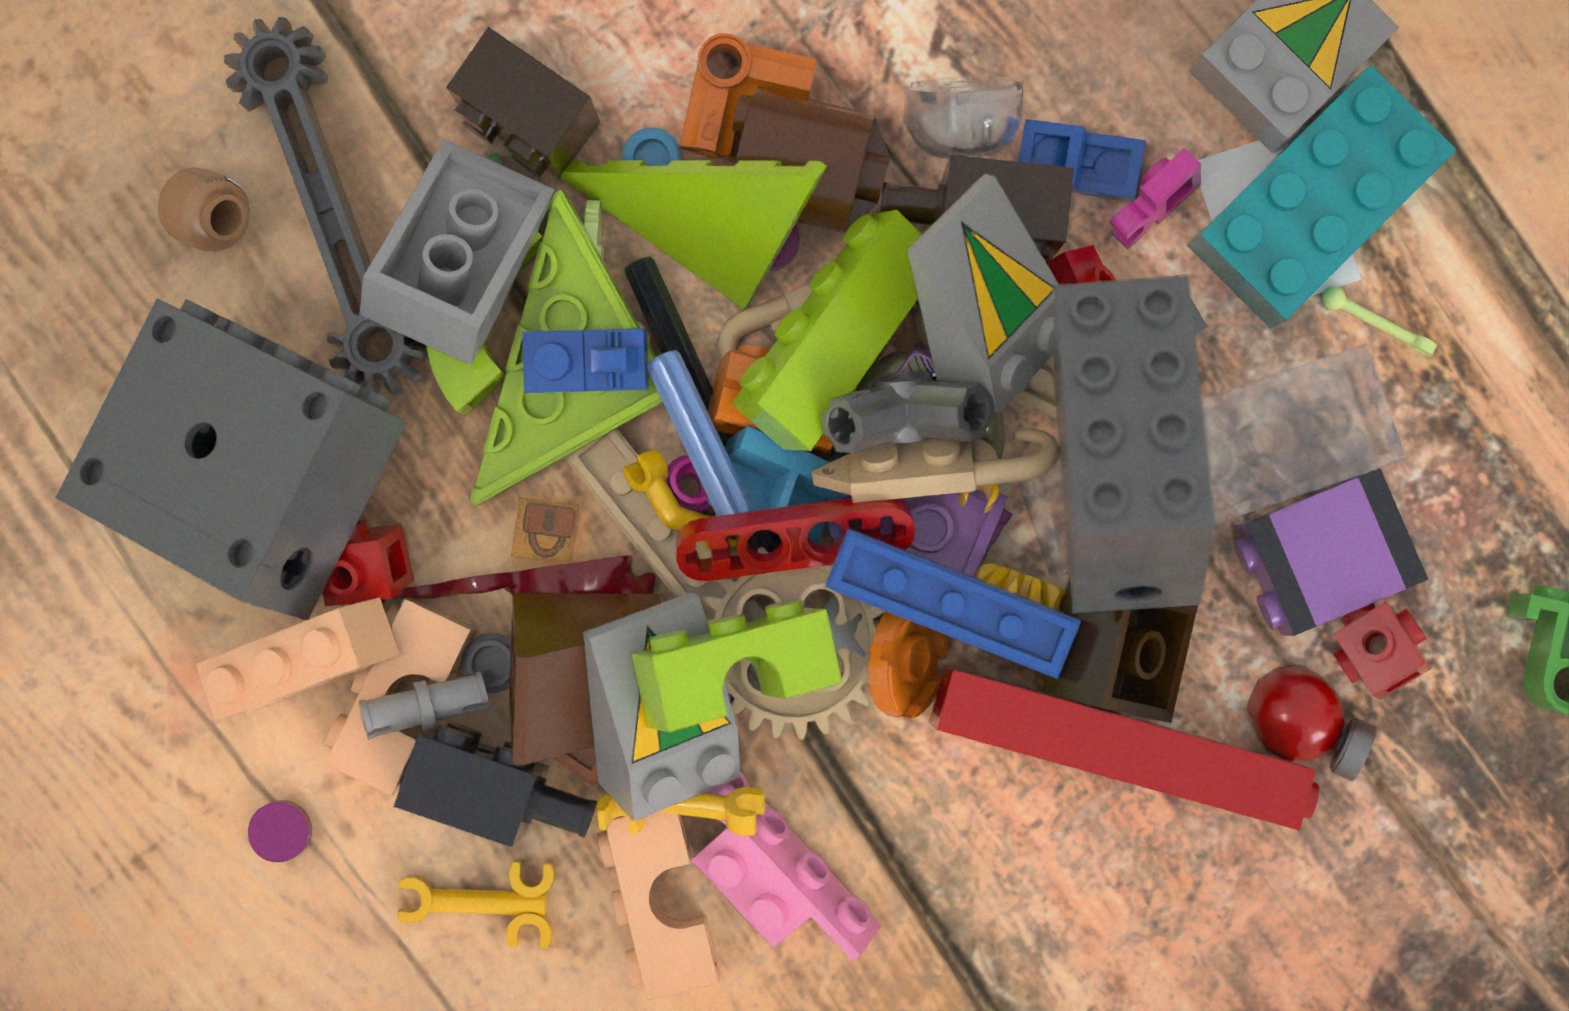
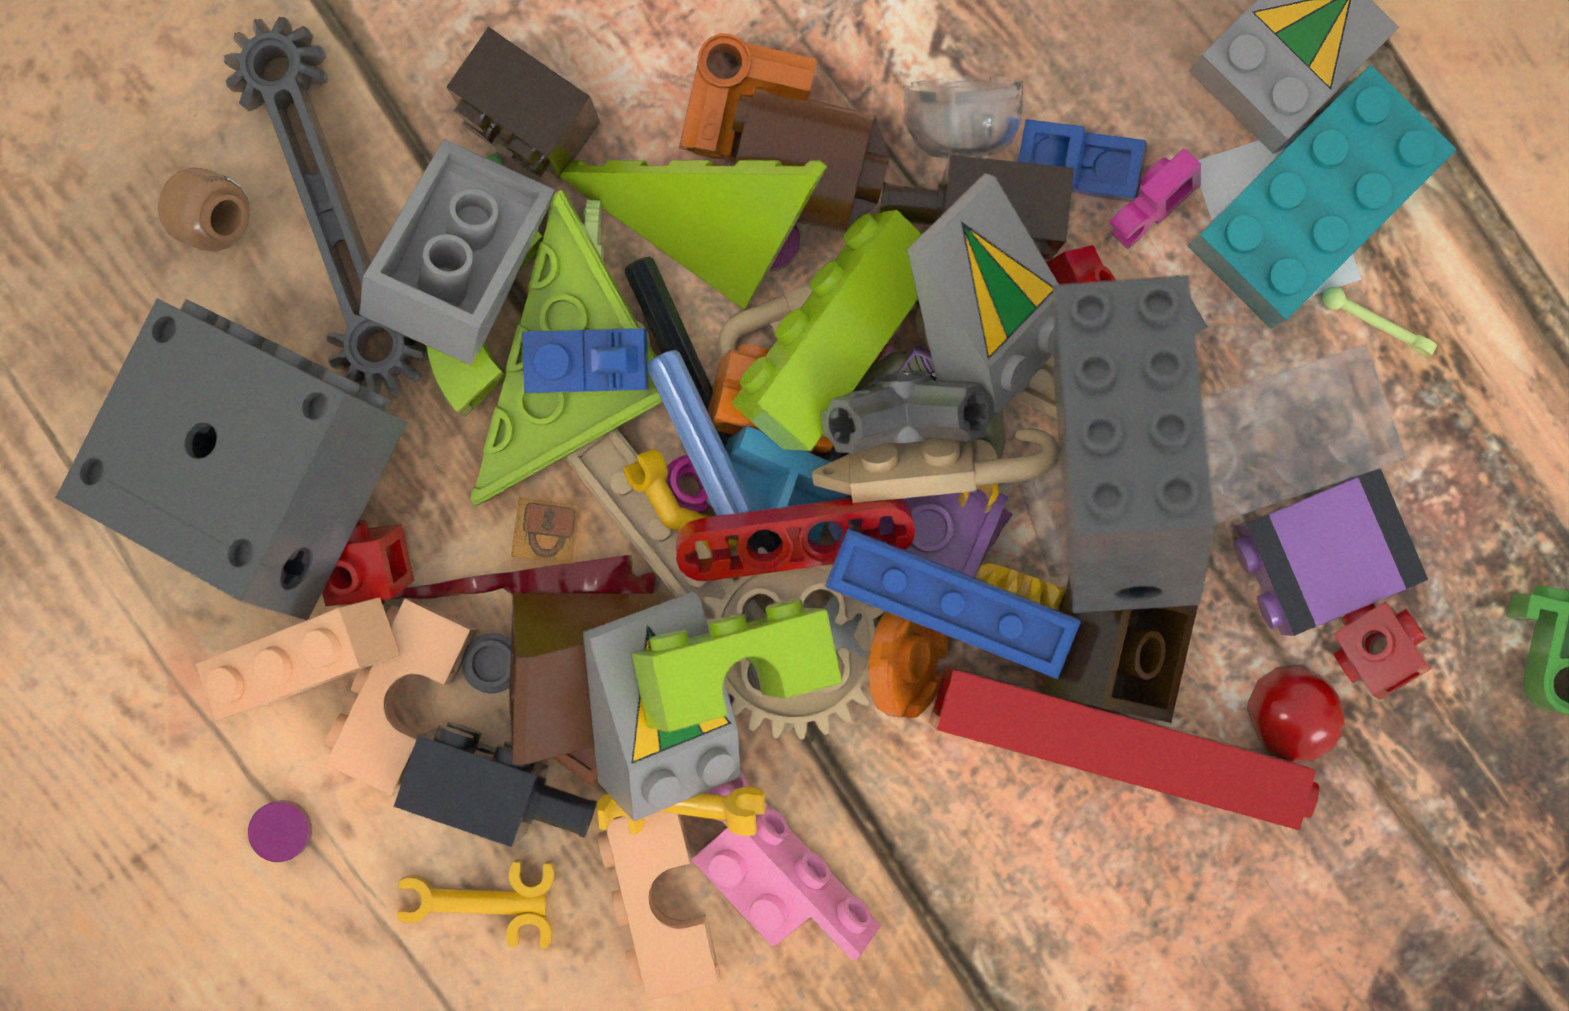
light grey pin [359,671,489,740] -> none
dark azure tile [622,128,682,166] -> none
flat silver tile [1330,718,1377,781] -> none

